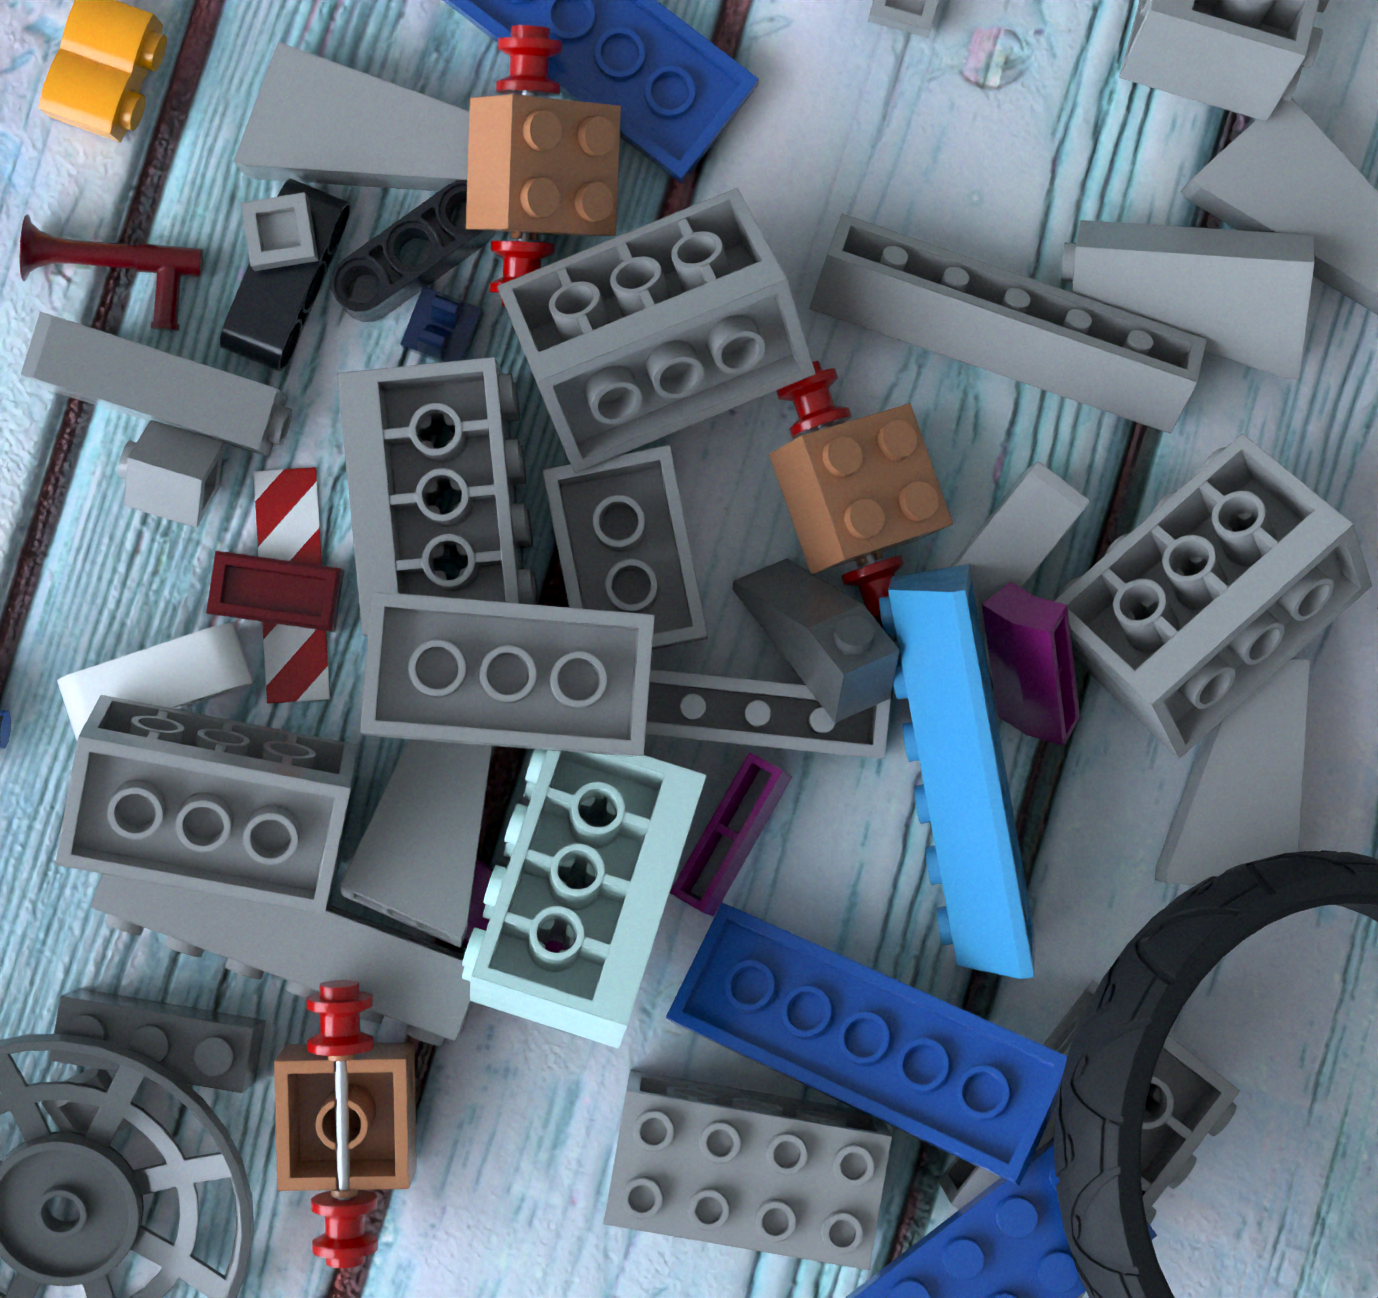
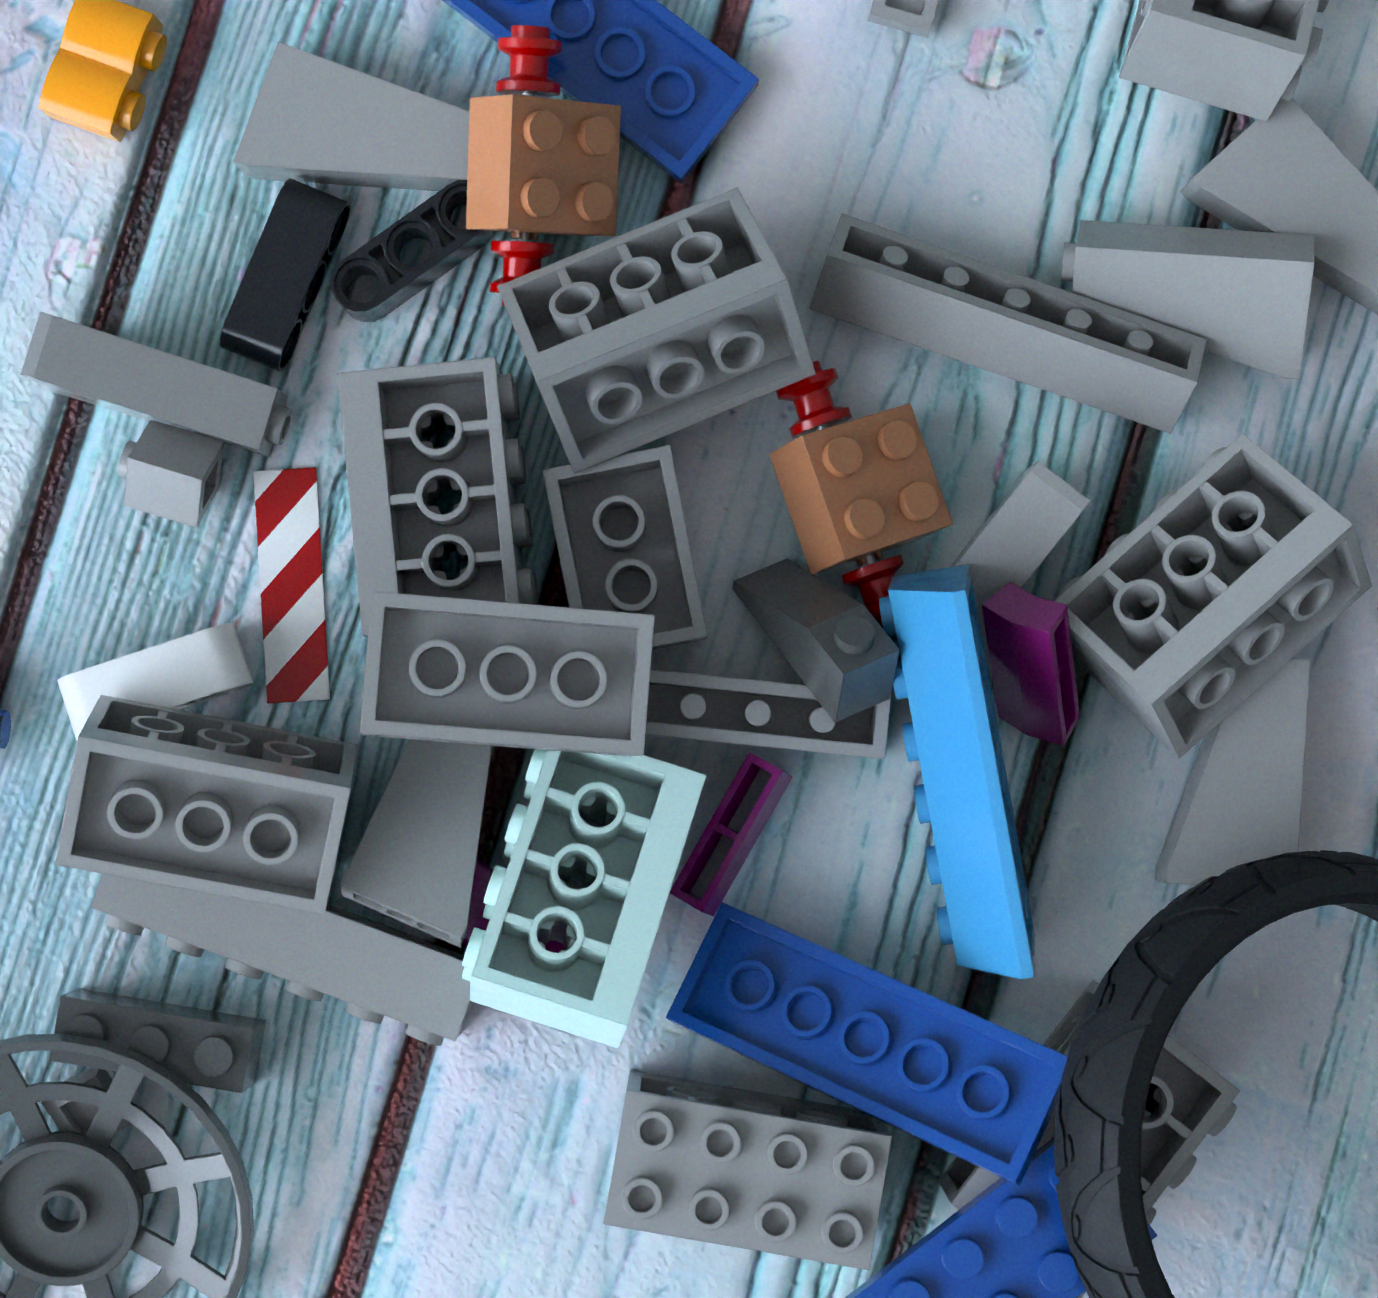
dark red piece [19,214,203,331] -> none
dark red tile [206,550,344,632] -> none
light grey plate [241,192,319,271] -> none
nougat brick [274,980,417,1268] -> none
dark blue tile [400,286,484,363] -> none

